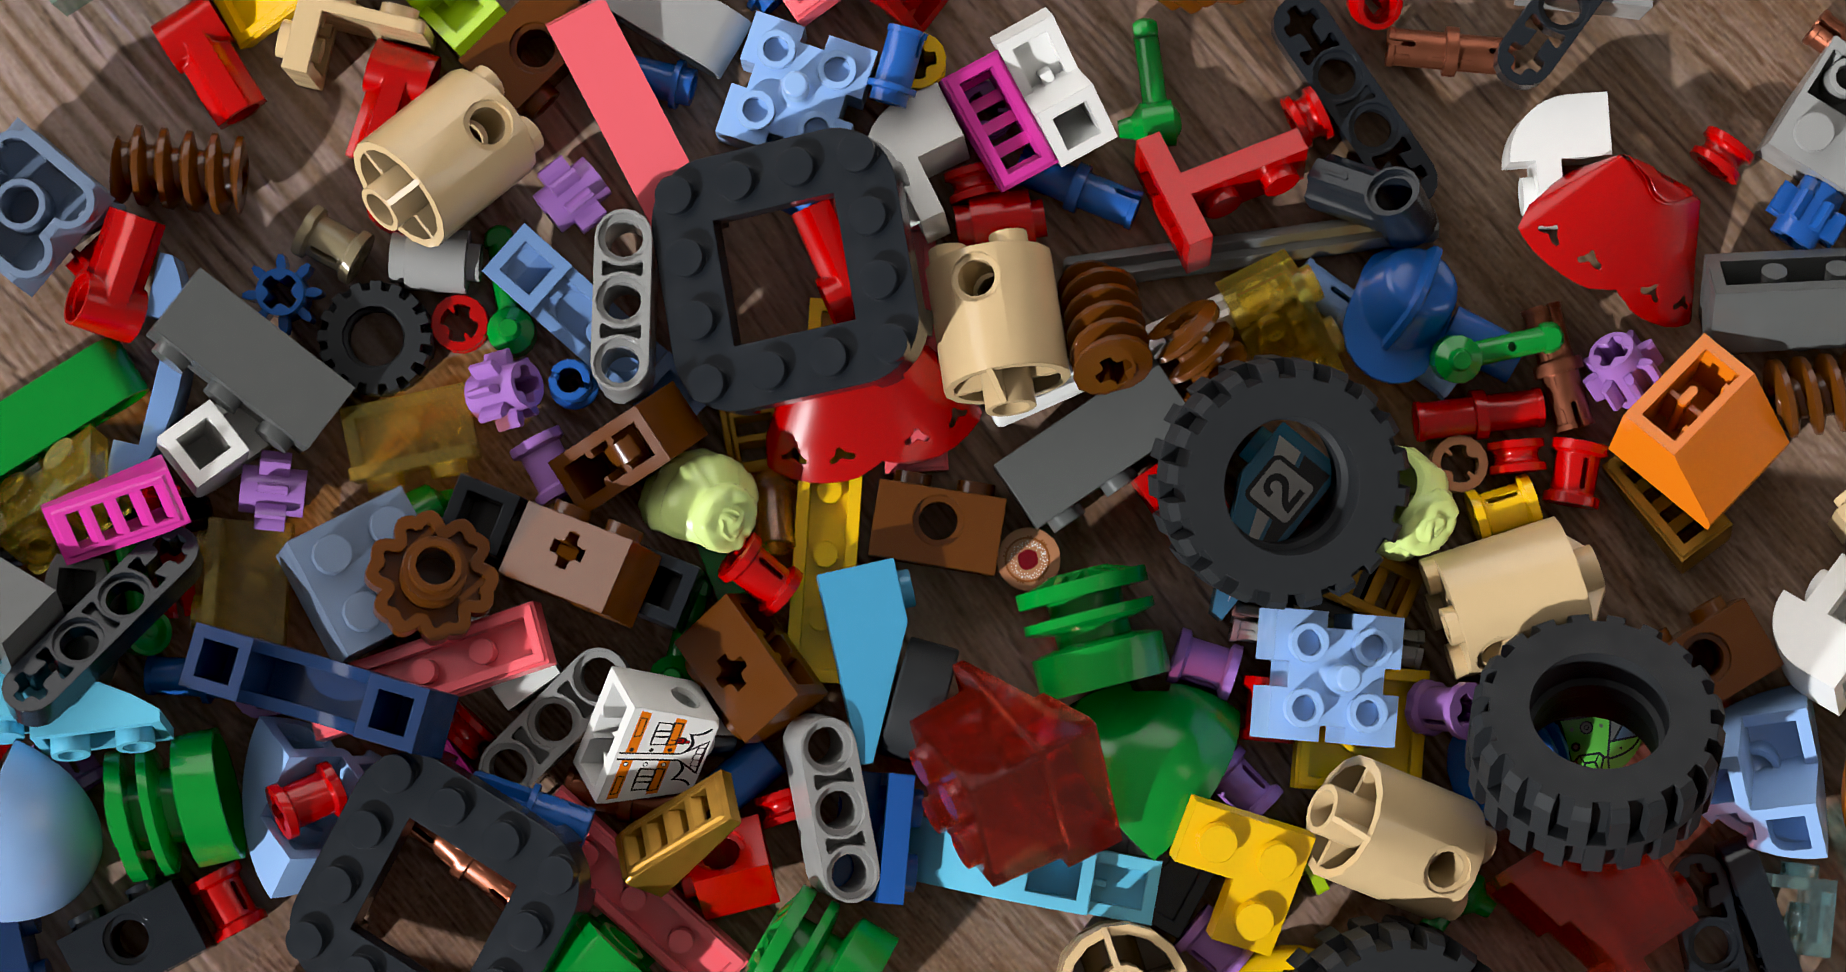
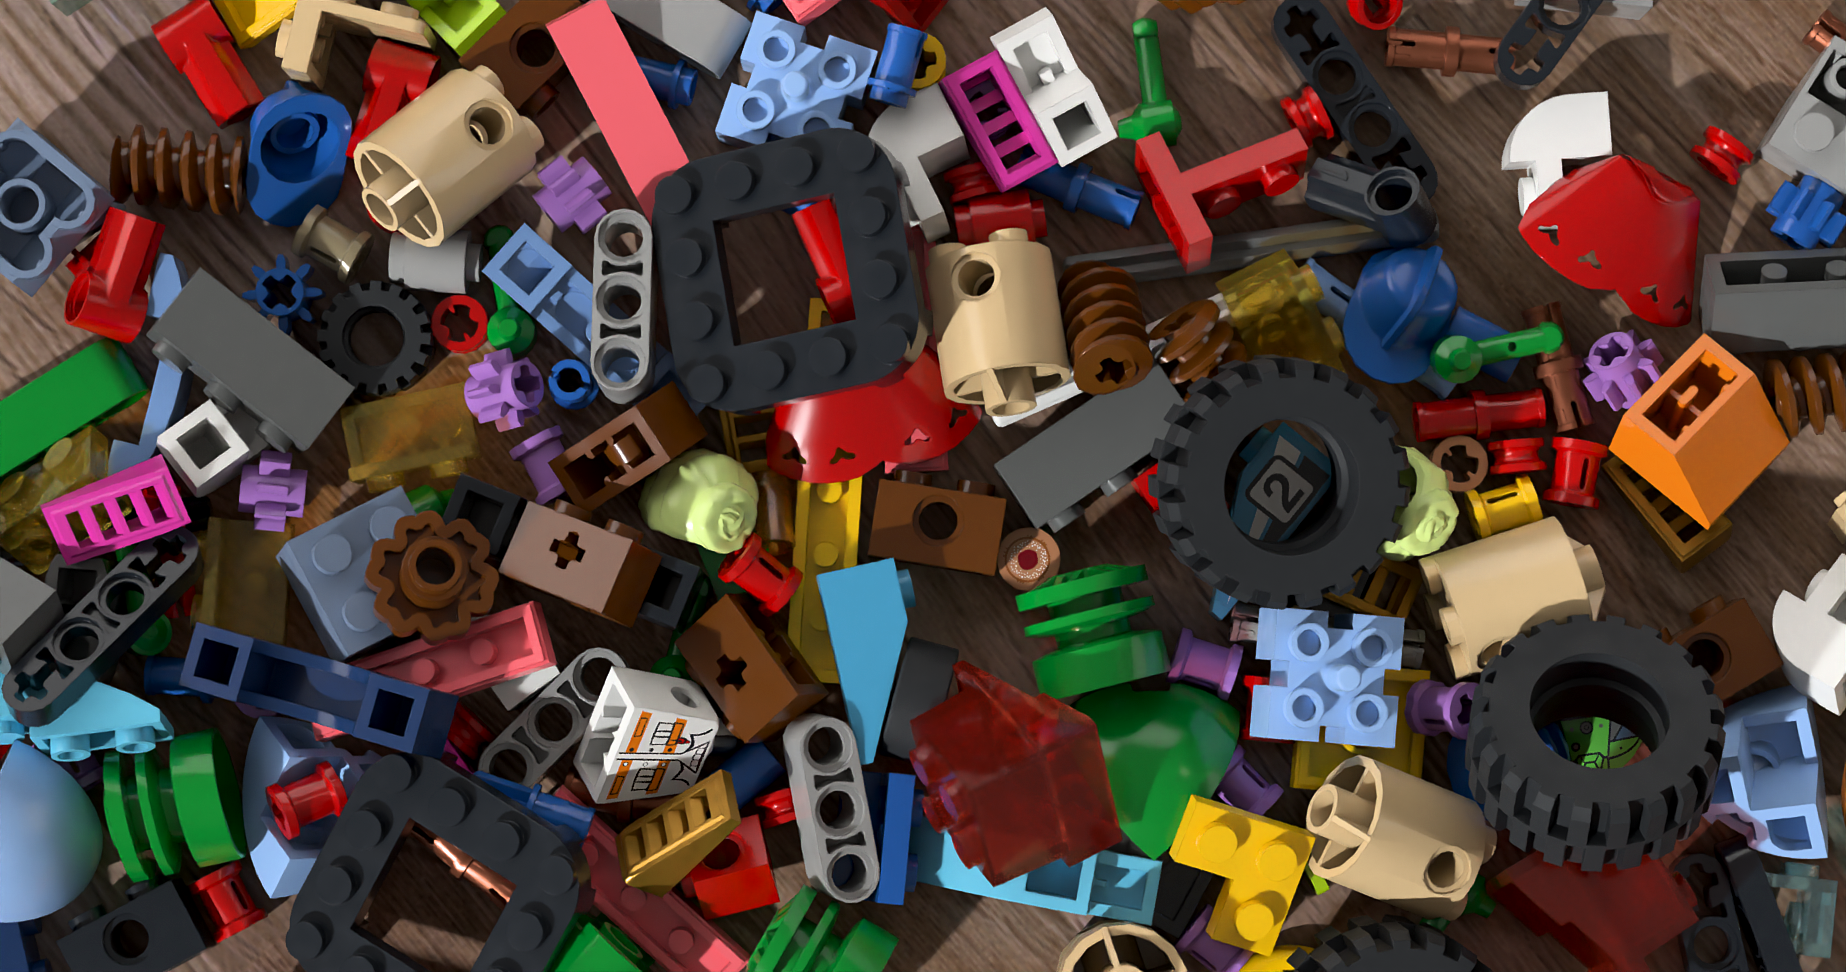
none -> blue piece [245,80,352,227]

